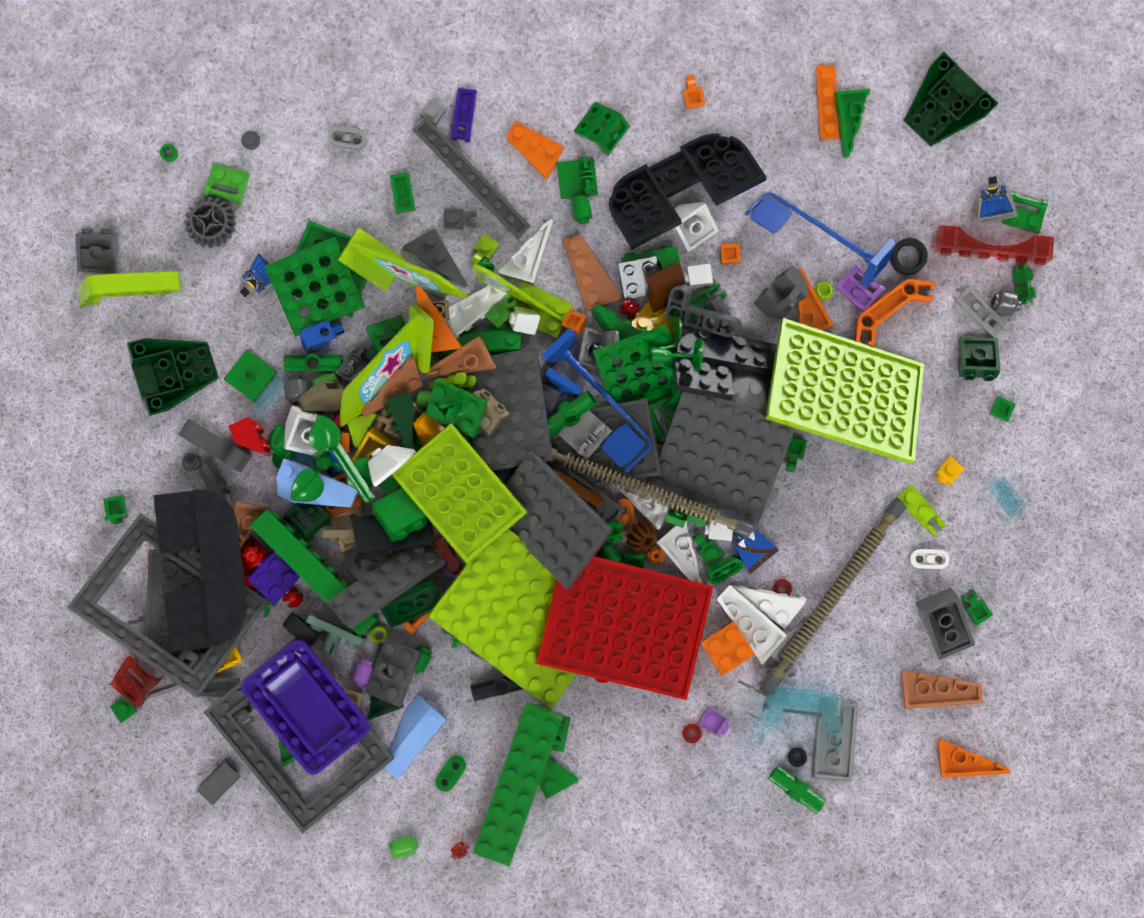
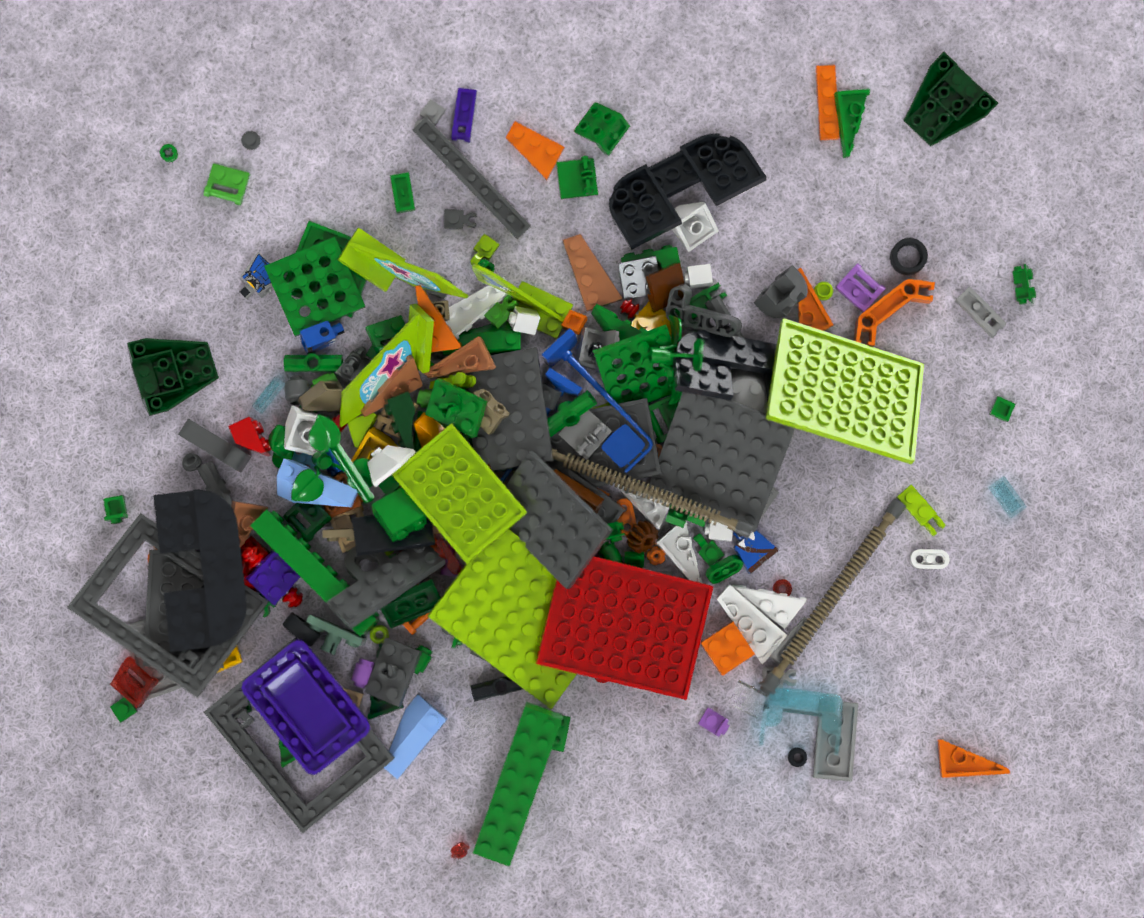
dark grey plate [75,228,118,273] -> none
lime beam [78,271,182,307] -> none
dark grey gear [184,197,236,248] -> none
dark grey hinge [197,759,241,806] -> none
dark grey plate [200,677,240,697] -> none
green plate [224,349,278,402] -> none
light grey plate [329,127,367,150] -> none
orange tile [341,433,351,454] -> none
bright green brick [388,834,419,859] -> none
dark grey wing [403,228,468,288] -> none
green plate [435,755,466,792] -> none
white wing [499,220,553,284] -> none
green wing [539,758,579,799] -> none
green brick [571,195,593,225] -> none
clear red plate [682,724,702,743] -> none
orange plate [683,75,705,110] -> none
orange plate [720,244,741,265] -> none
blue piece [745,192,897,288] -> none
green piece [768,765,826,814] -> none
green plate [785,438,807,473] -> none
nougat wing [901,670,983,709] -> none
dark grey slope [915,588,975,660] -> none
clear red arch [935,225,1054,265] -> none
yellow bracket [935,456,965,486] -> none
dark green plate [958,336,1001,381] -> none
green plate [960,589,993,625] -> none
torso [978,176,1018,223] -> none
dark grey head [991,289,1022,316] -> none
green plate [1002,191,1048,234] -> none

